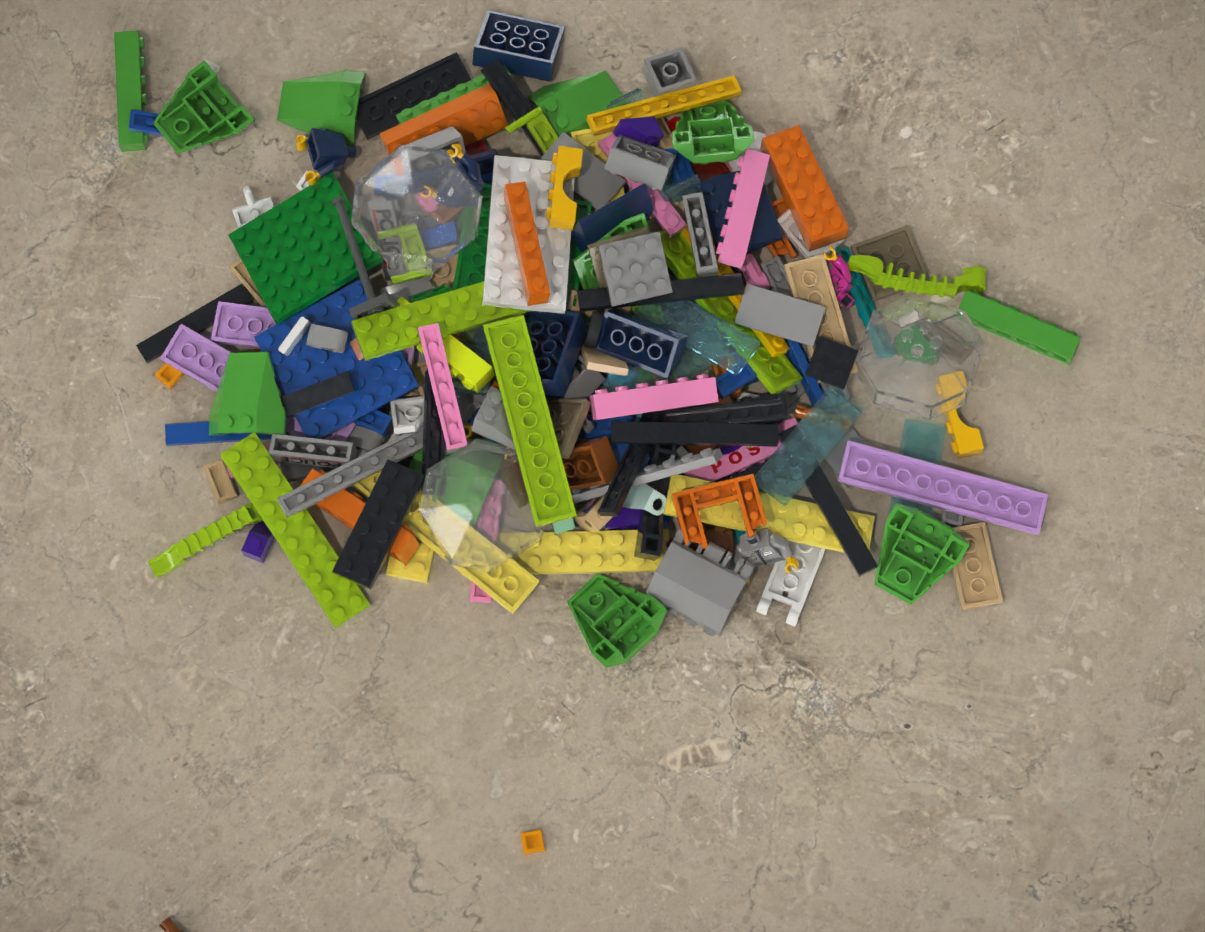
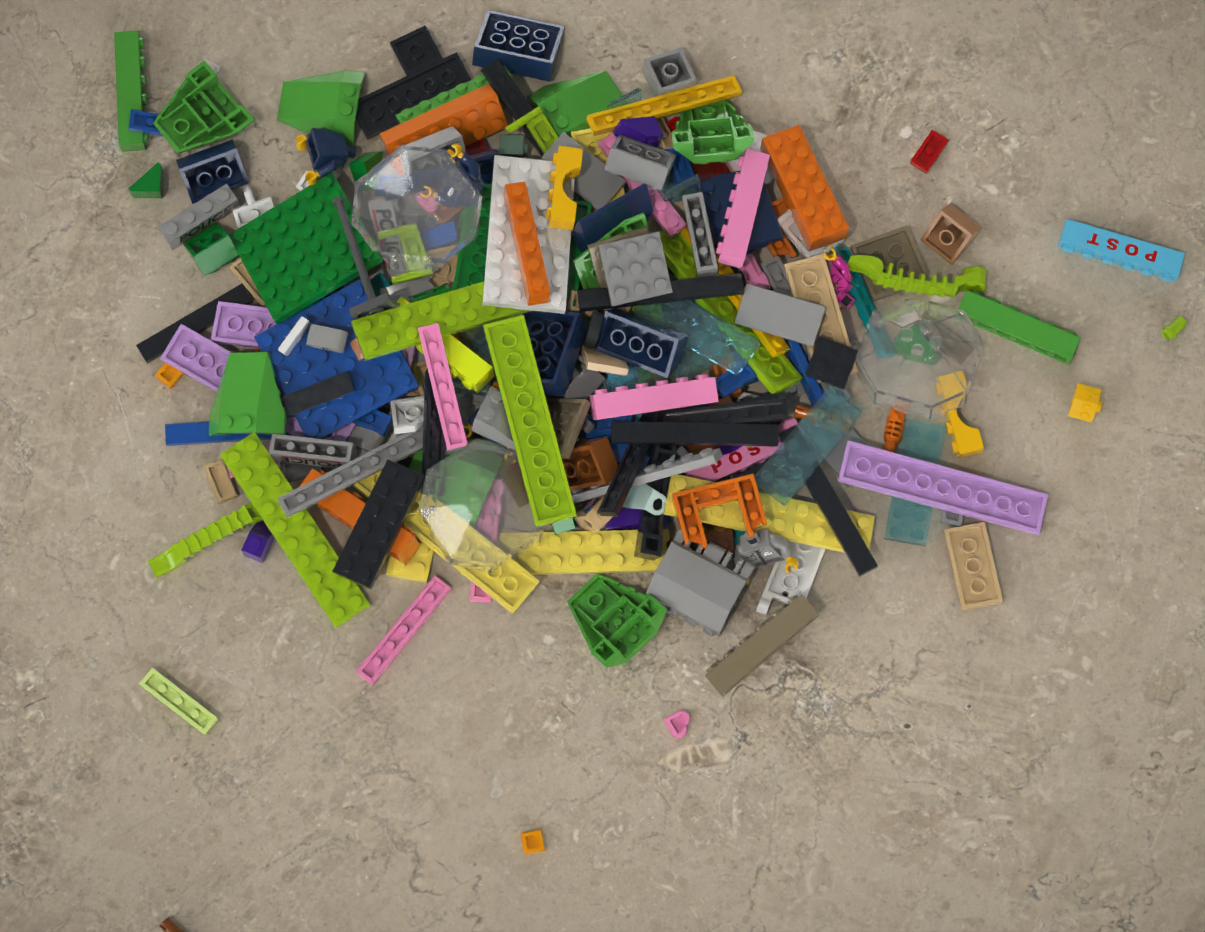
bright green wedge [874,503,970,604] -> none
none -> green slope [128,162,164,198]
none -> yellowish green plate [139,668,219,736]
none -> light grey brick [158,184,240,250]
none -> dark blue slope [176,139,249,204]
none -> green slope [183,222,239,276]
none -> green slope [349,151,383,191]
none -> bright pink tile [356,575,452,686]
none -> teal tile [370,272,392,297]
none -> black plate [389,26,443,76]
none -> sand green brick [499,135,528,158]
none -> bright pink tile [664,710,690,738]
none -> dark tan brick [705,594,819,696]
none -> orange hinge [883,404,906,453]
none -> red plate [910,130,949,174]
none -> medium nougat slope [921,203,982,265]
none -> medium azure brick [1058,219,1185,282]
none -> yellow head [1068,383,1103,422]
none -> lime pin [1161,315,1187,341]

